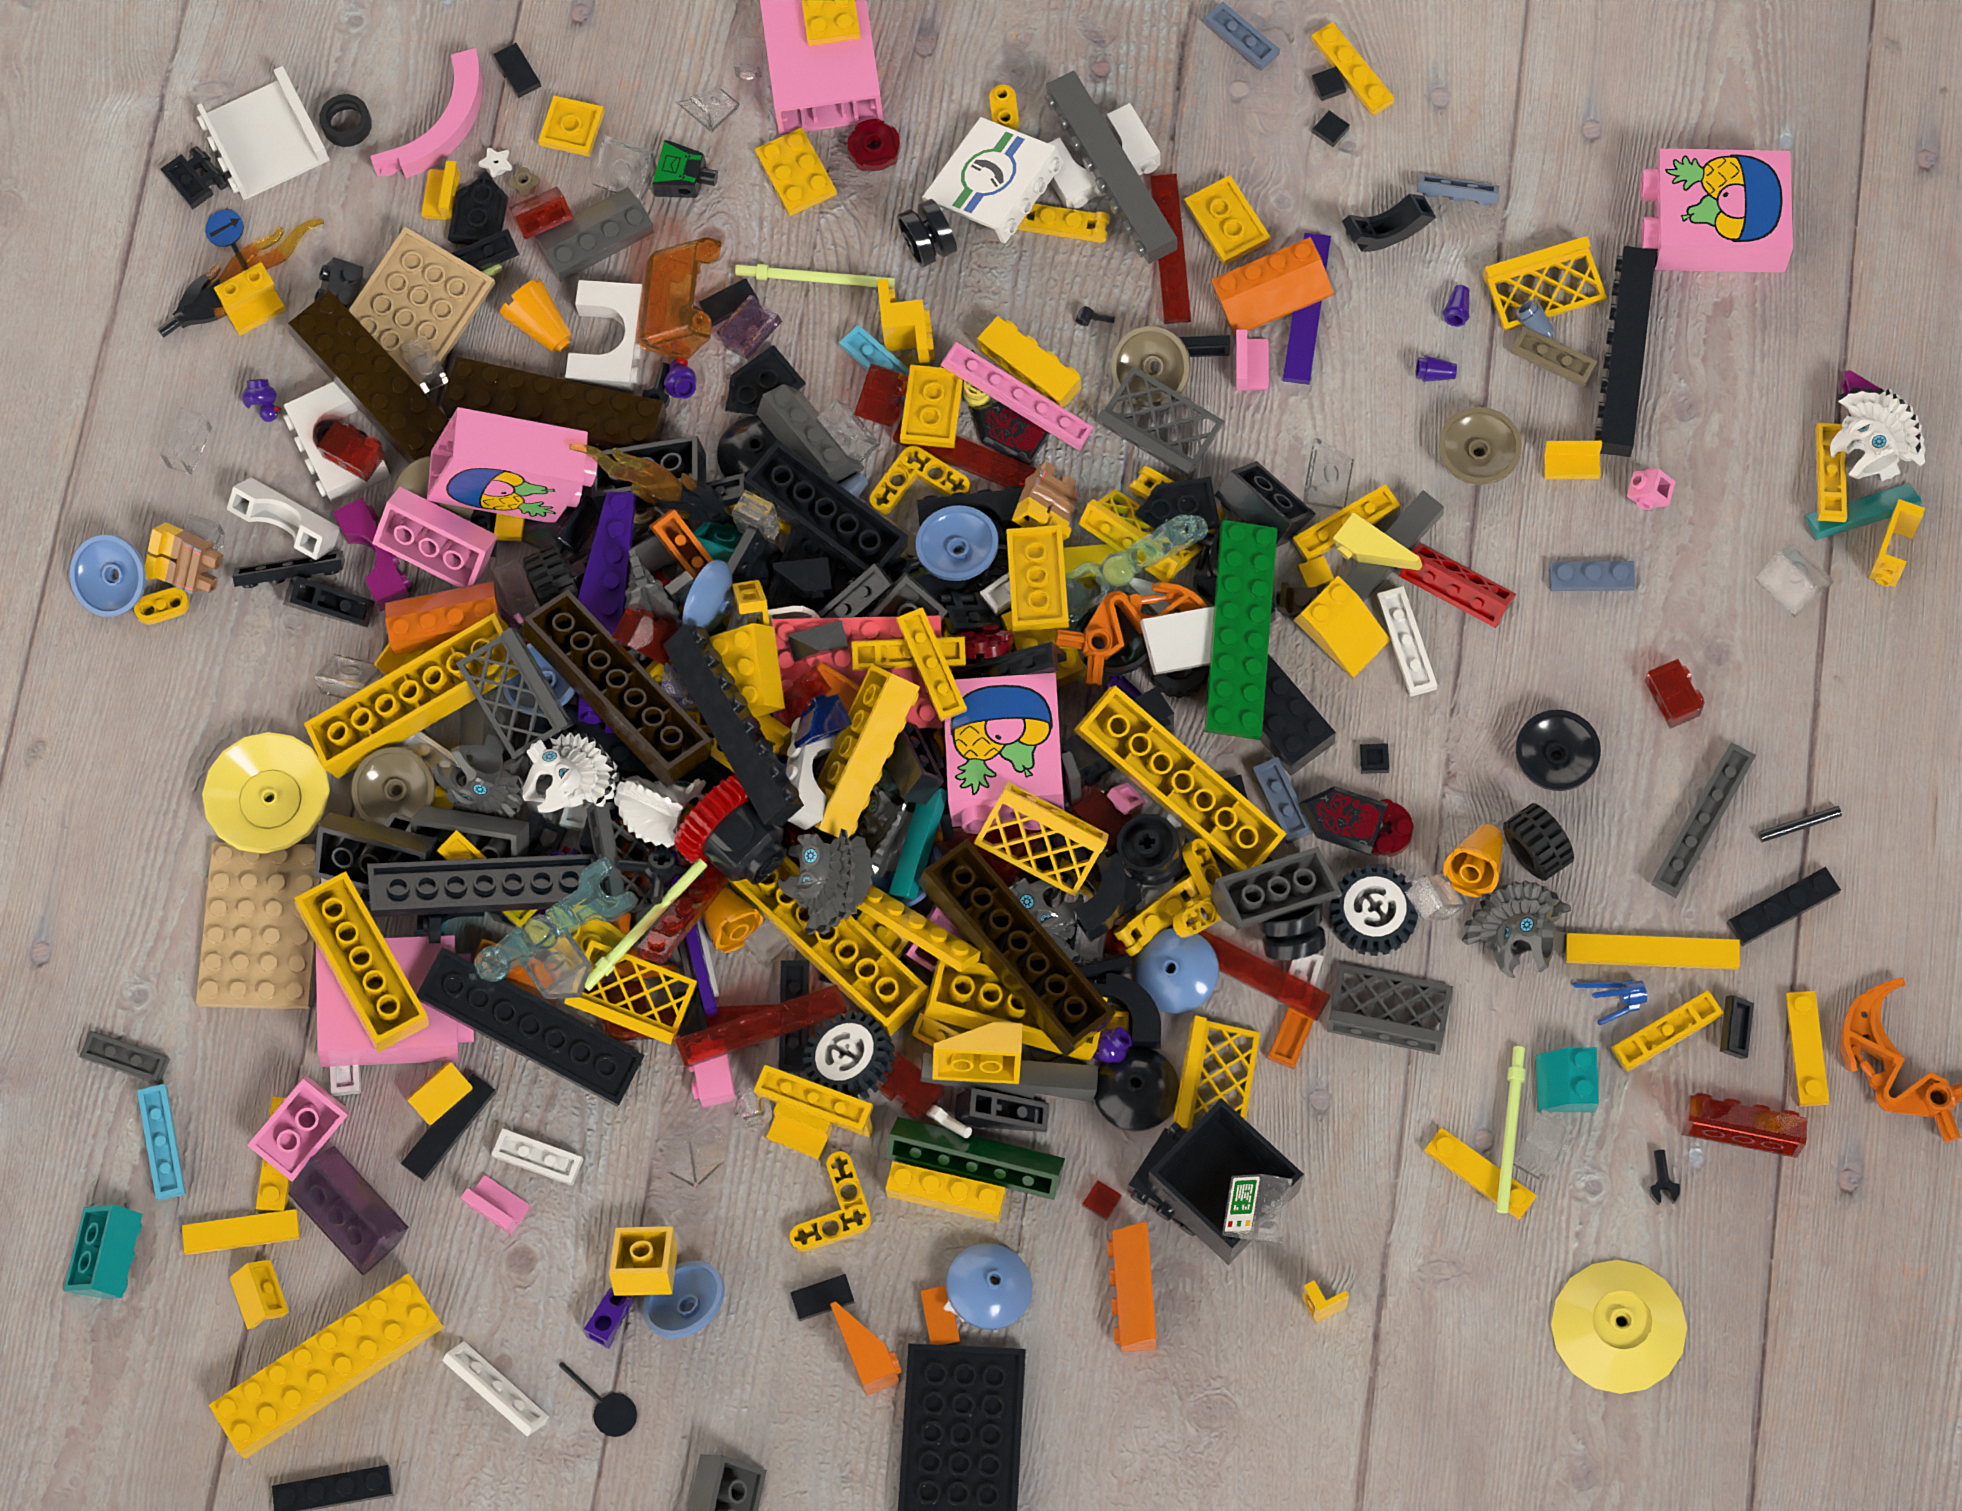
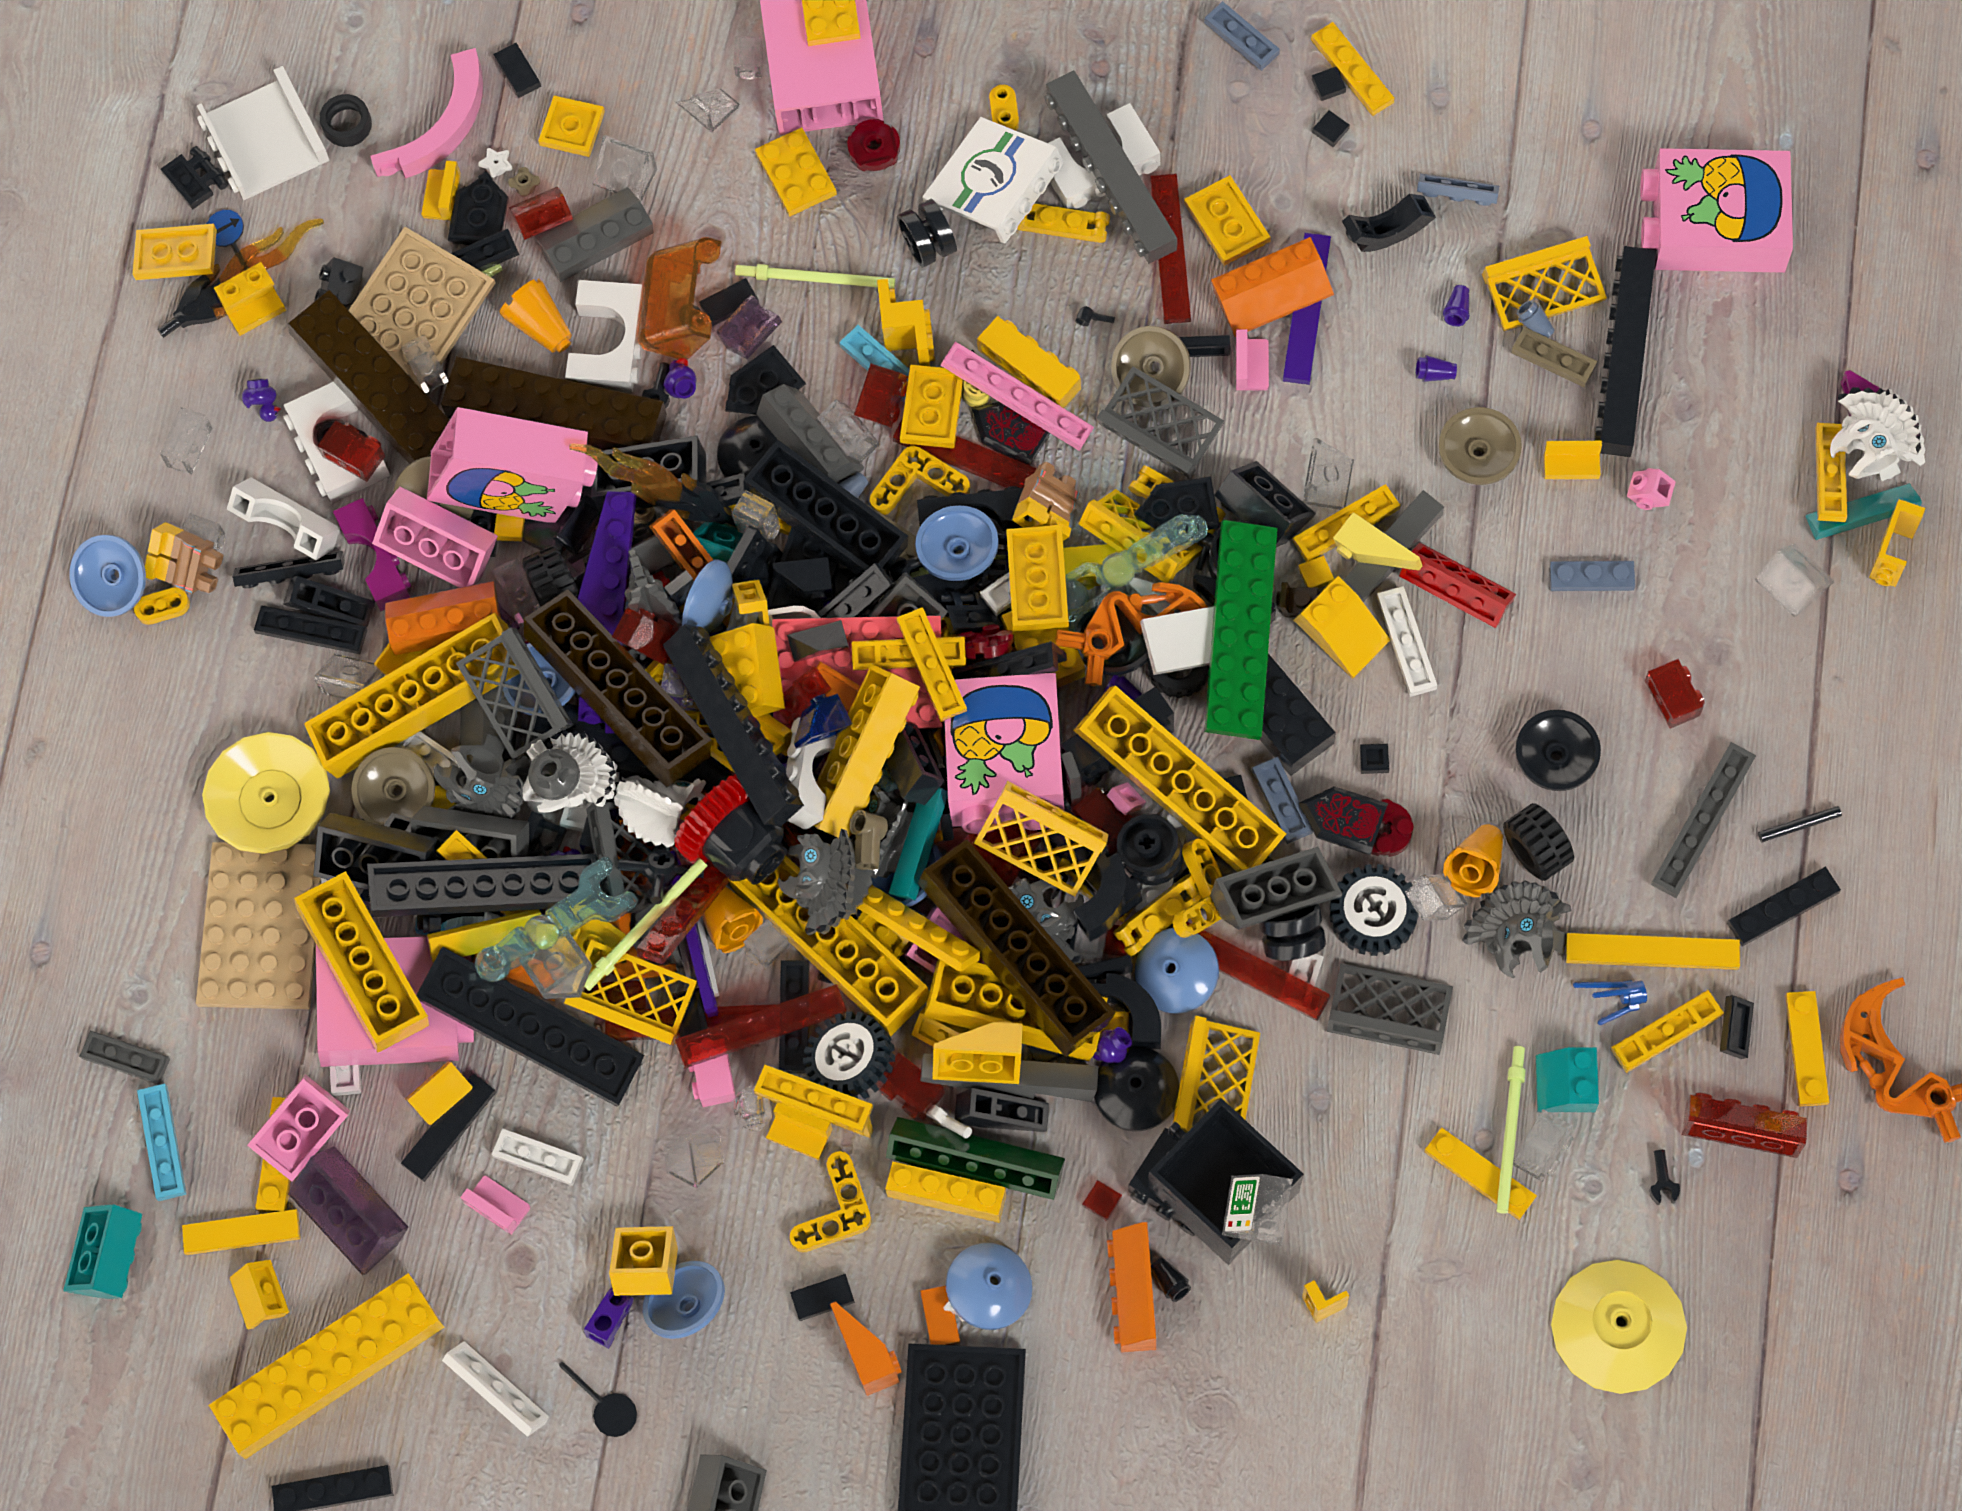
black torso [652,140,718,198] -> none
orange tile [1267,1006,1316,1070] -> none
none -> yellow plate [132,224,217,280]
none -> black tile [254,605,368,655]
none -> yellow tile [427,909,544,962]
none -> dark grey piece [528,749,580,800]
none -> dark tan piece [850,810,888,870]
none -> black cone [1151,1258,1191,1302]

